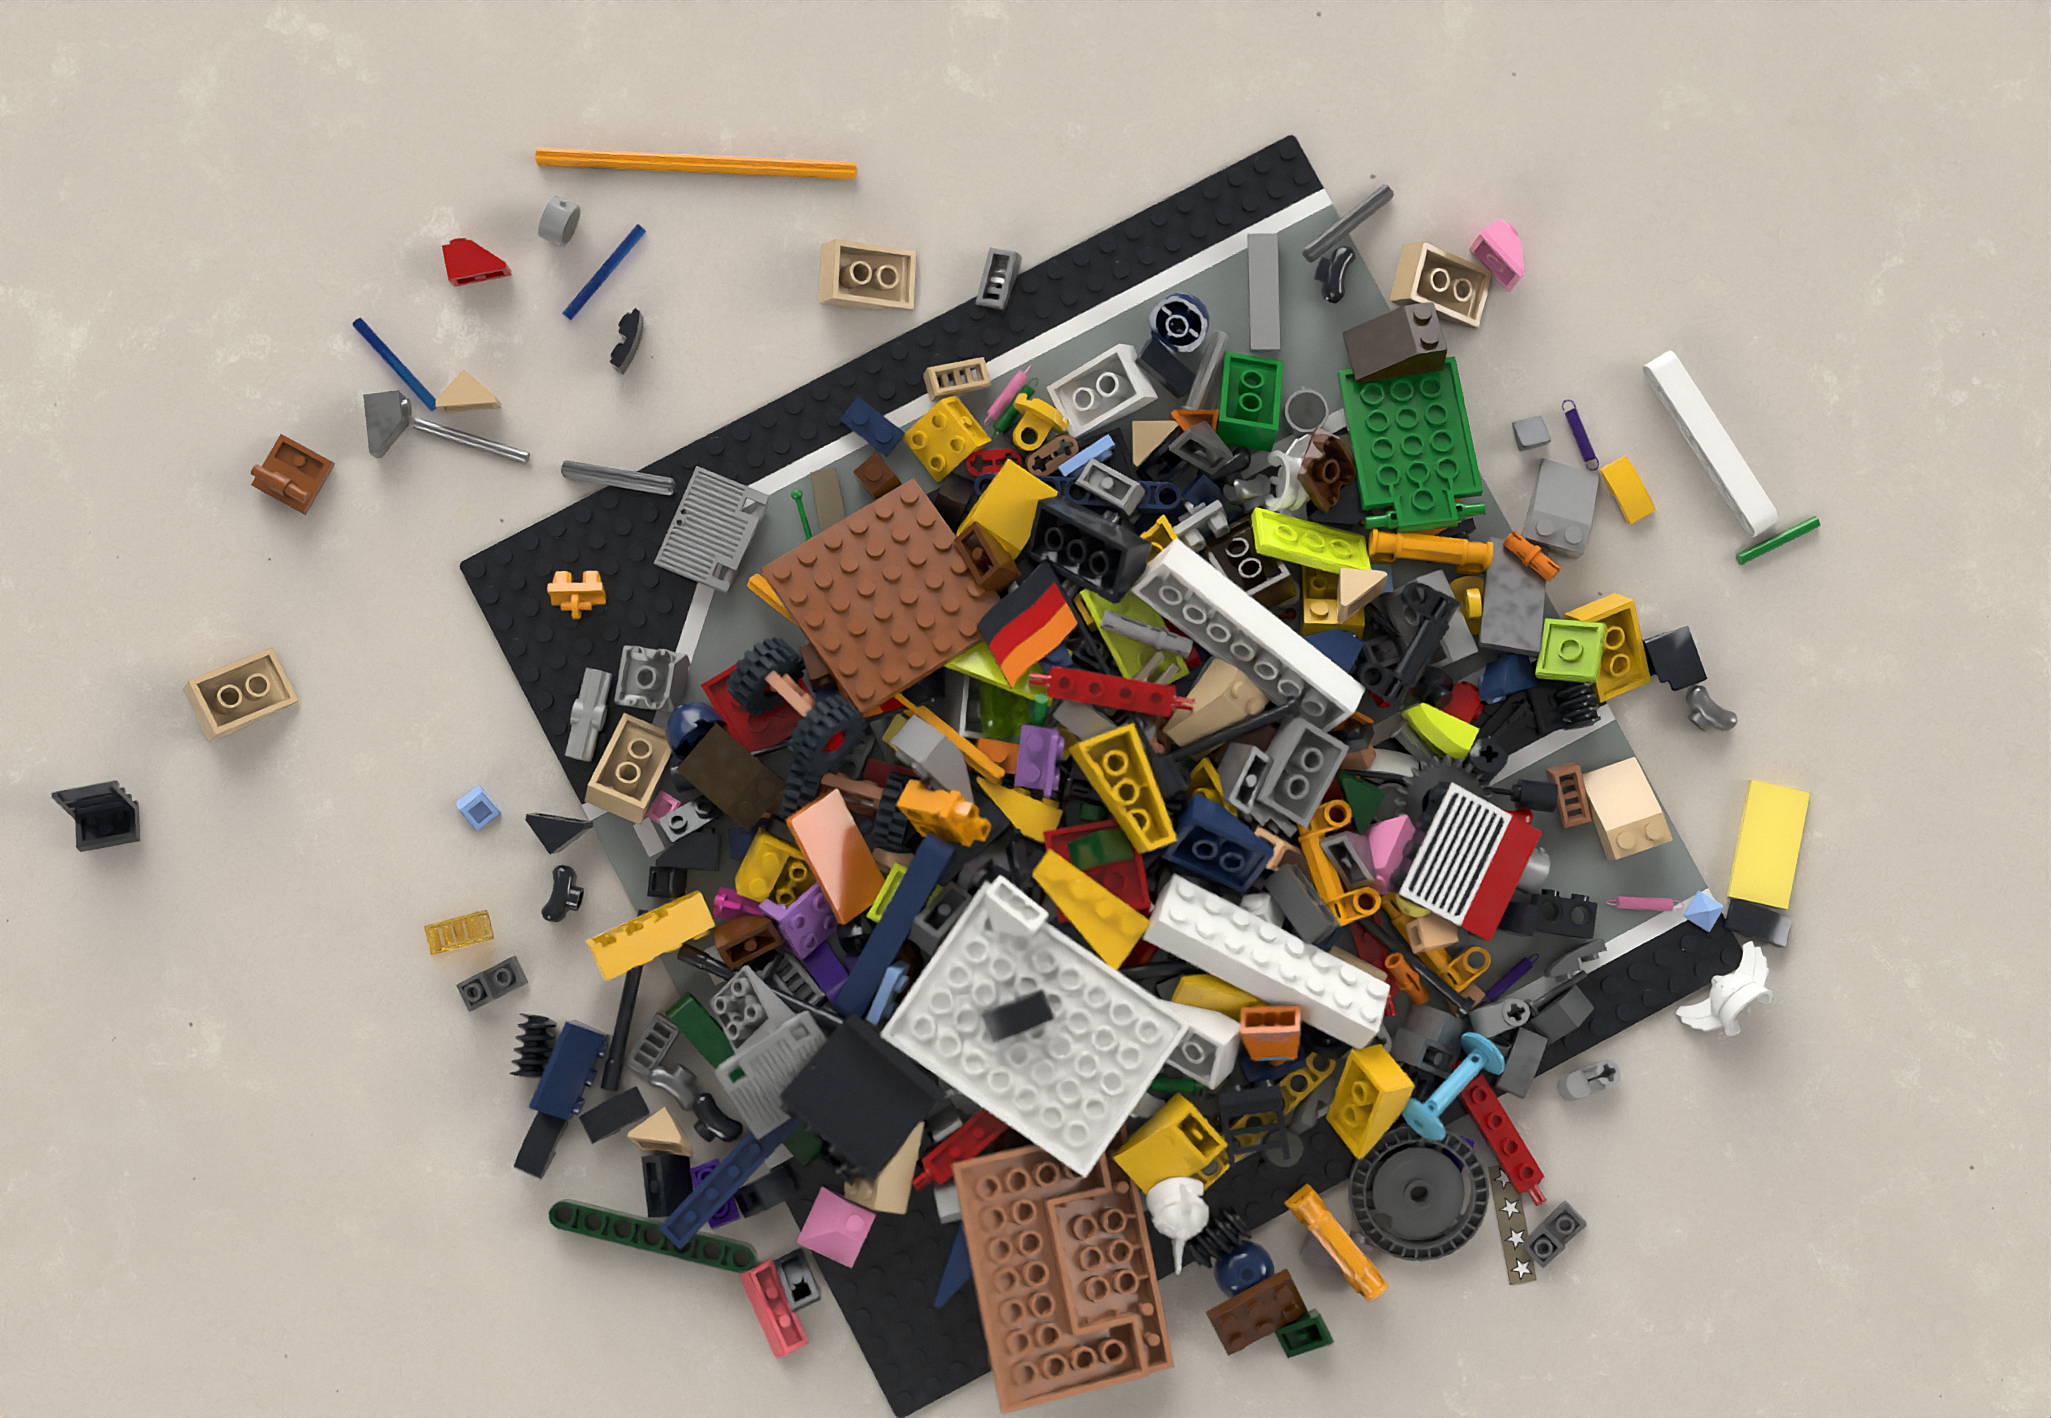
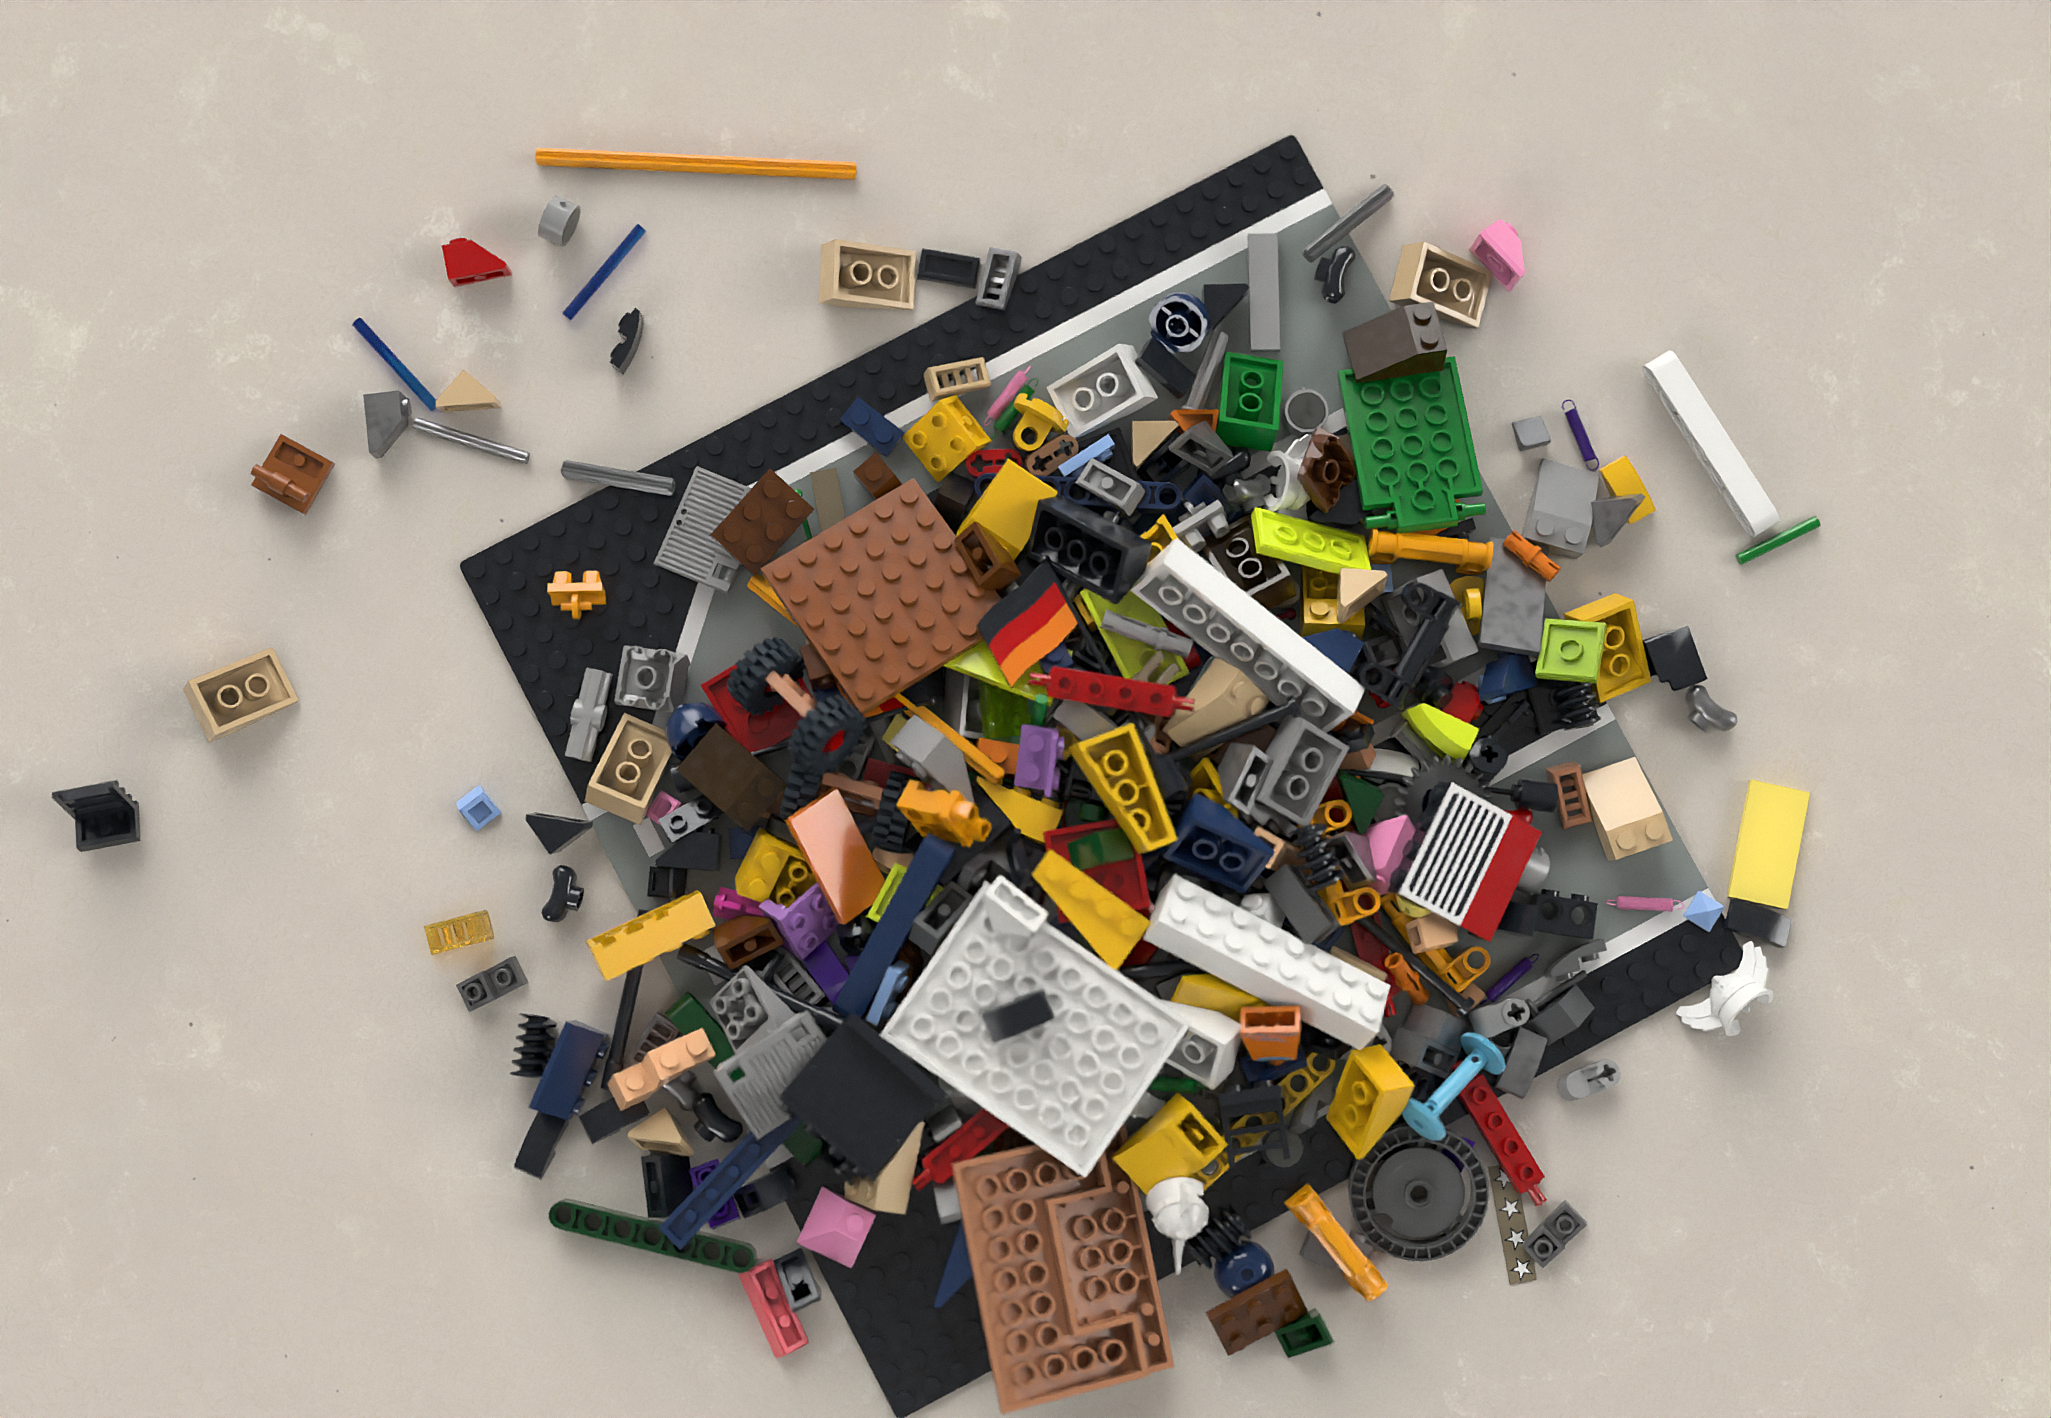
none -> light nougat arch [608,1028,716,1111]
none -> reddish brown plate [709,468,814,576]
none -> black tile [917,248,980,289]
none -> black slope [1201,283,1250,336]
none -> black piece [1288,823,1344,892]
none -> flat silver slope [1591,494,1645,548]

